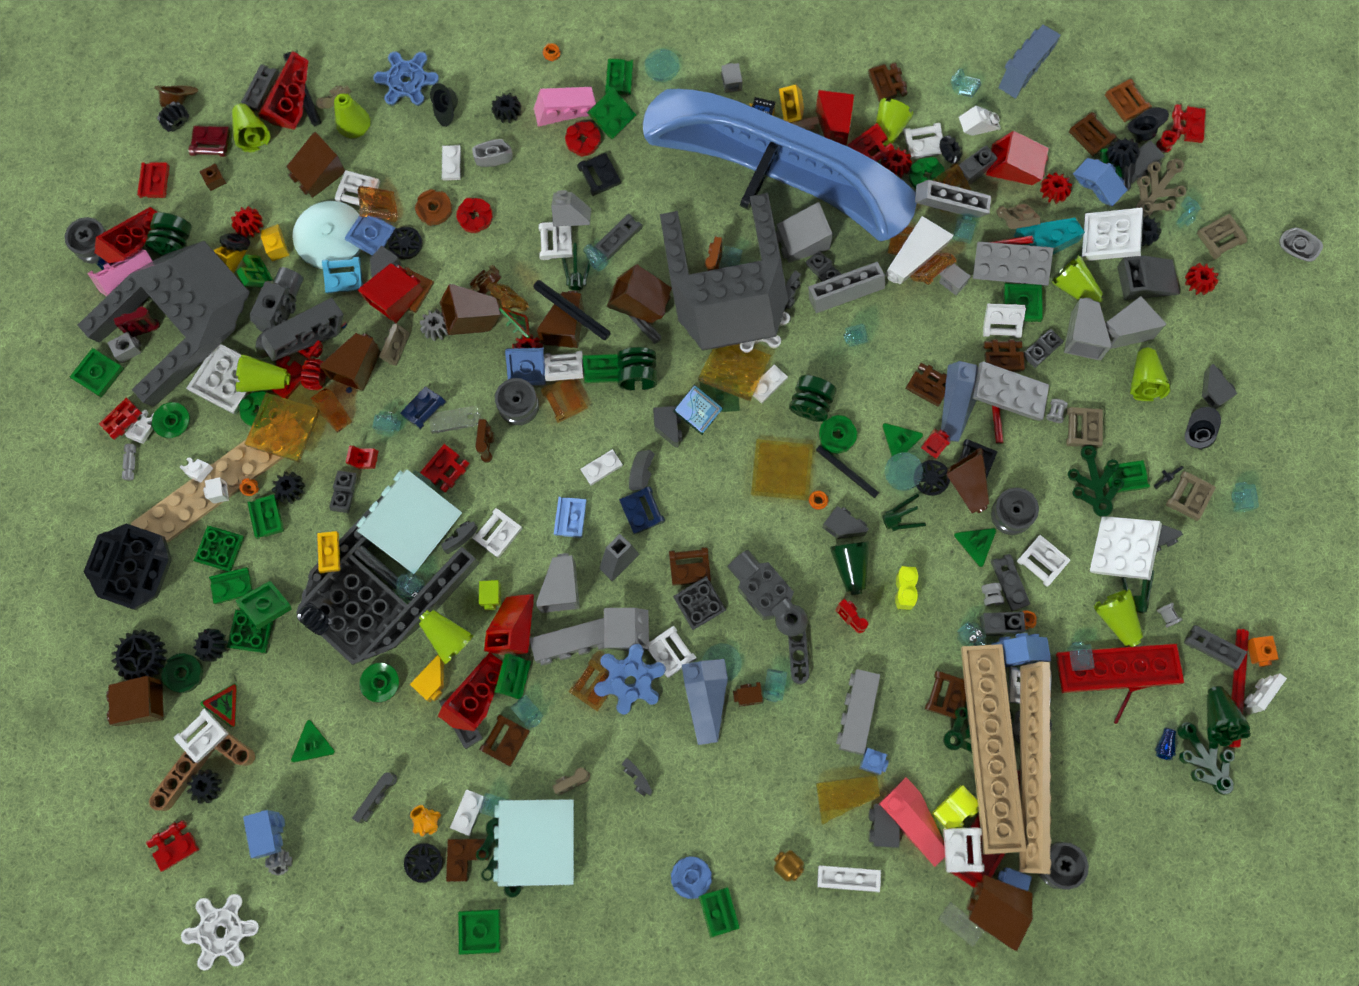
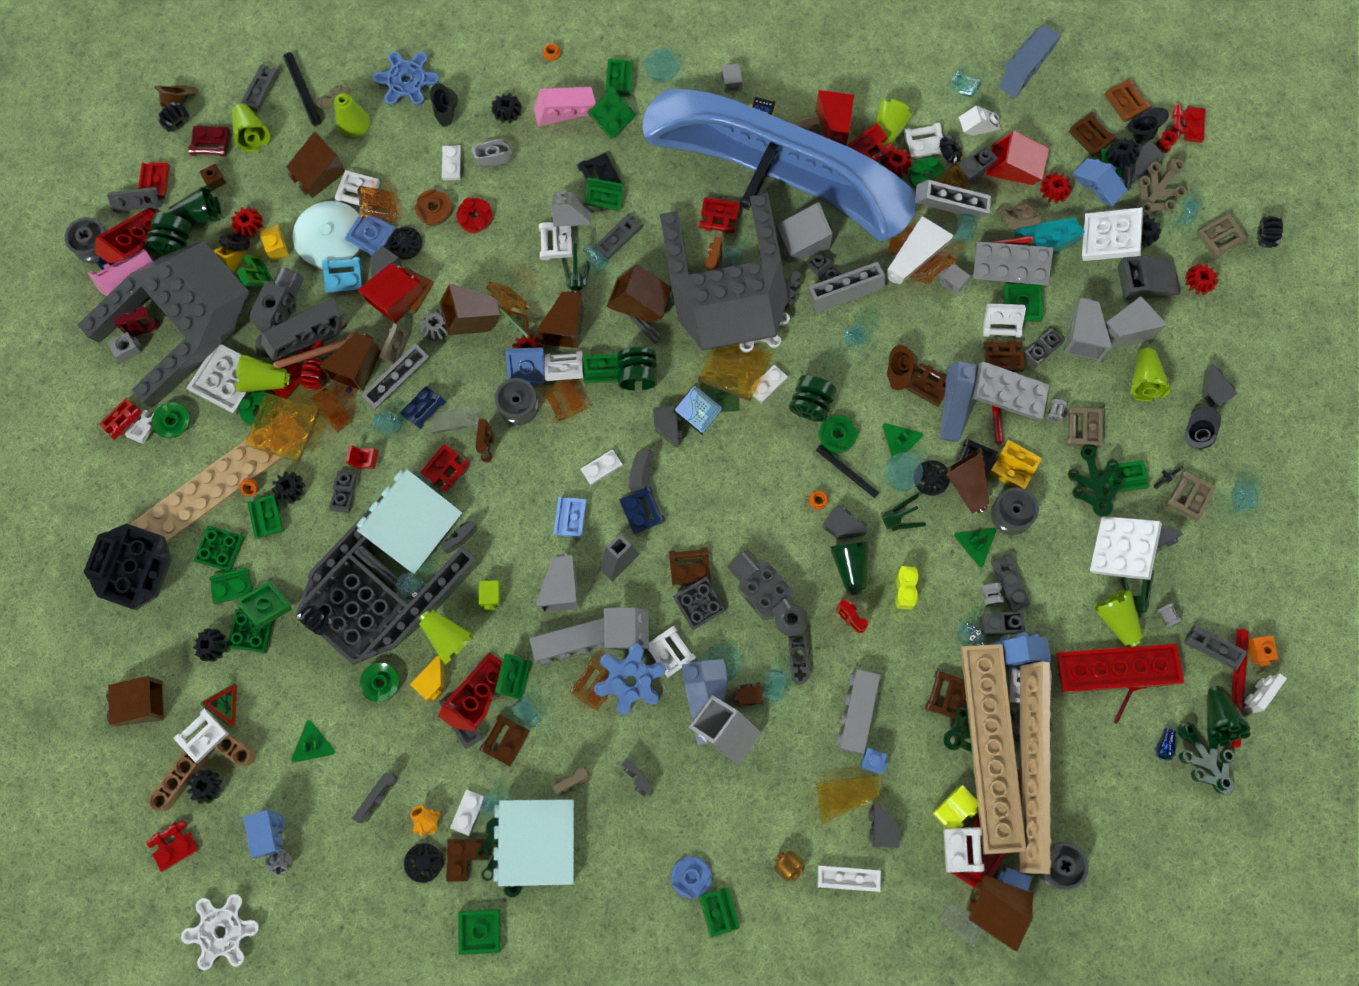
green plate [70,348,124,398] -> none
black gear [111,629,167,681] -> none
light grey axle [122,444,136,481] -> none
dark green plate [161,653,203,693] -> none
white plate [180,458,213,483] -> none
white plate [203,477,229,504] -> none
red wedge [258,51,309,130] -> none
yellow plate [317,531,340,573] -> none
reddish brown plate [467,265,501,294] -> none
white plate [472,508,523,559] -> none
red slope [484,594,534,655] -> none
black axle [533,280,611,340] -> none
red plate [565,121,601,156] -> none
clear yellow plate [751,439,813,501] -> none
yellow slope [779,84,804,123] -> none
reddish brown plate [868,63,908,103] -> none
coral wedge [878,777,945,867] -> none
red bracket [921,429,951,459] -> none
white plate [1017,535,1071,587] -> none
orange plate [1022,610,1037,630] -> none
lime cone [1051,255,1103,303] -> none
clear light blue bracket [1067,642,1095,671] -> none
light grey piece [1279,227,1323,262] -> none
none -> dark grey plate [107,188,162,212]
none -> dark green cone [167,186,222,224]
none -> nougat piece [273,332,358,369]
none -> light grey brick [361,343,429,410]
none -> green plate [584,177,624,211]
none -> light grey slope [688,695,762,766]
none -> red plate [699,197,740,234]
none -> reddish brown piece [887,345,918,390]
none -> yellow slope [989,440,1042,489]
none -> black gear [1257,216,1283,248]

